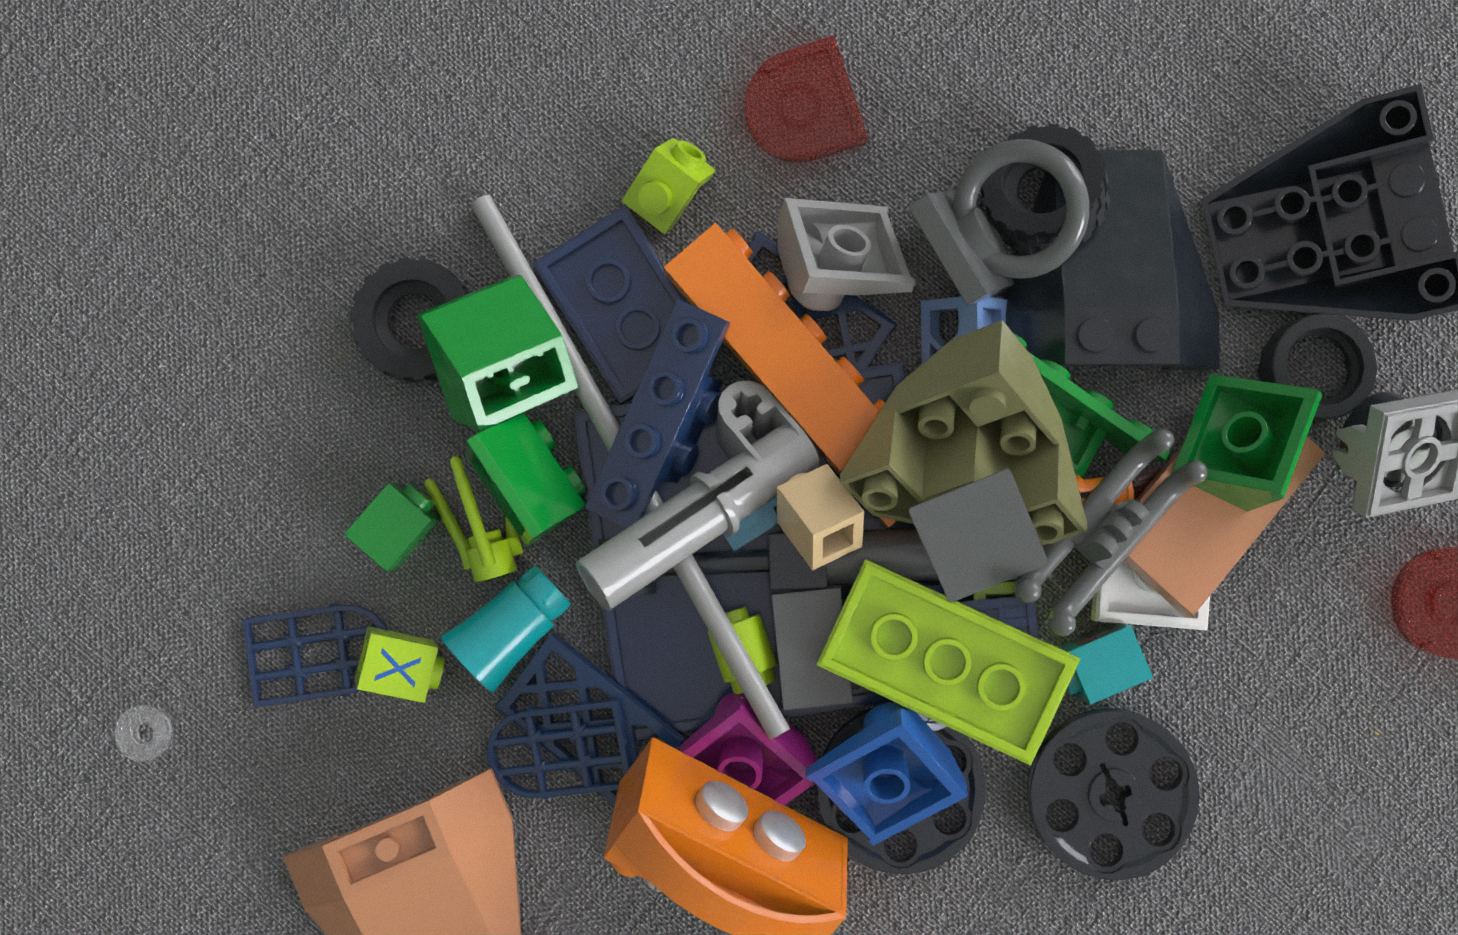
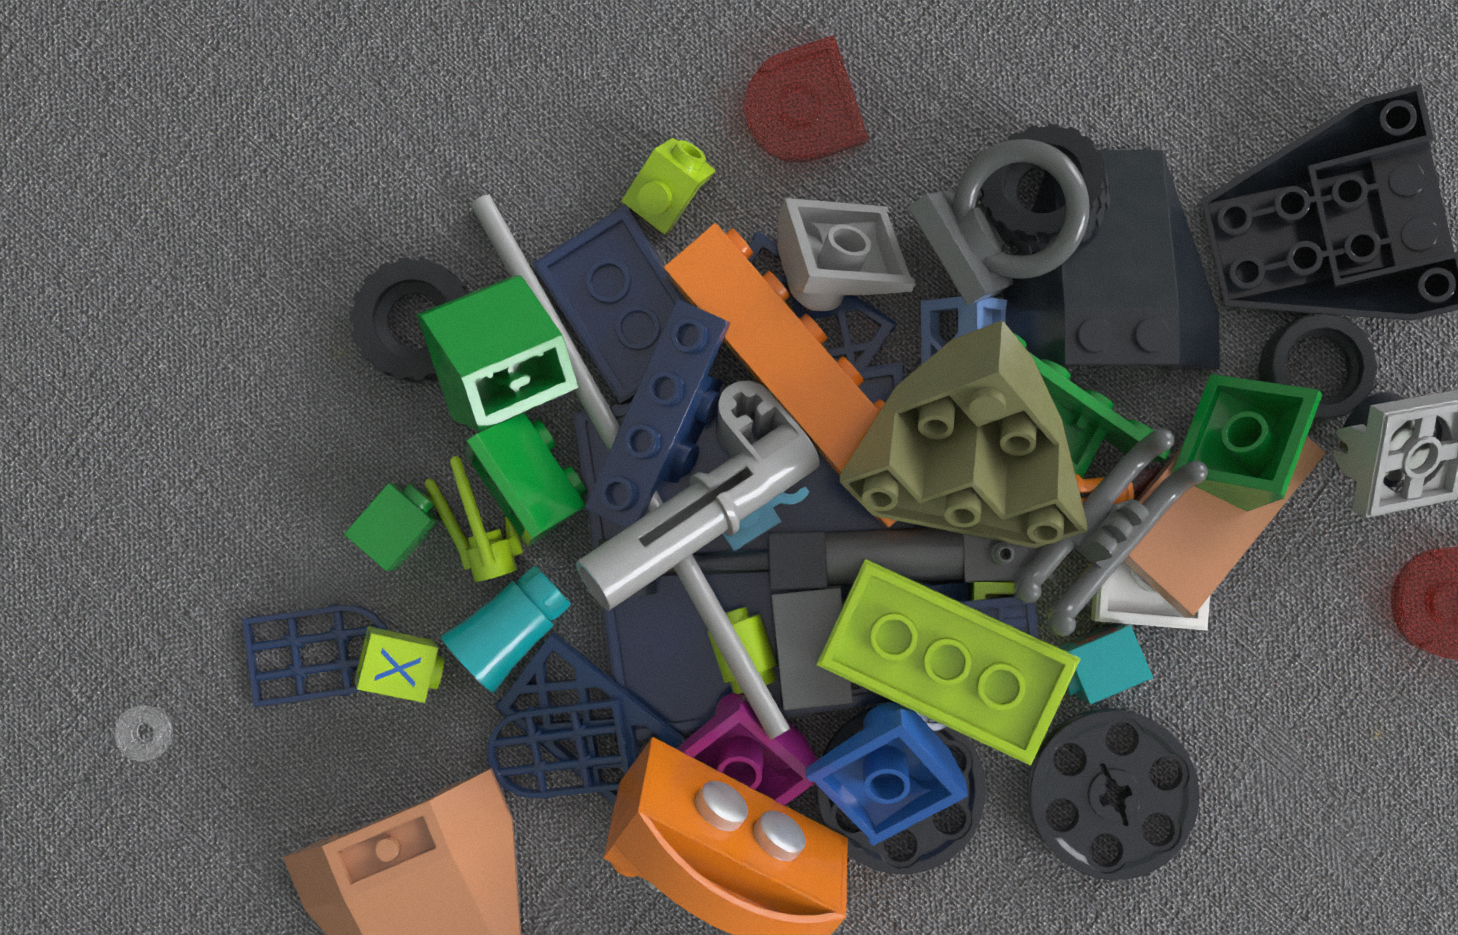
tan brick [777,464,864,570] -> none
dark grey sticker [909,469,1048,602] -> none

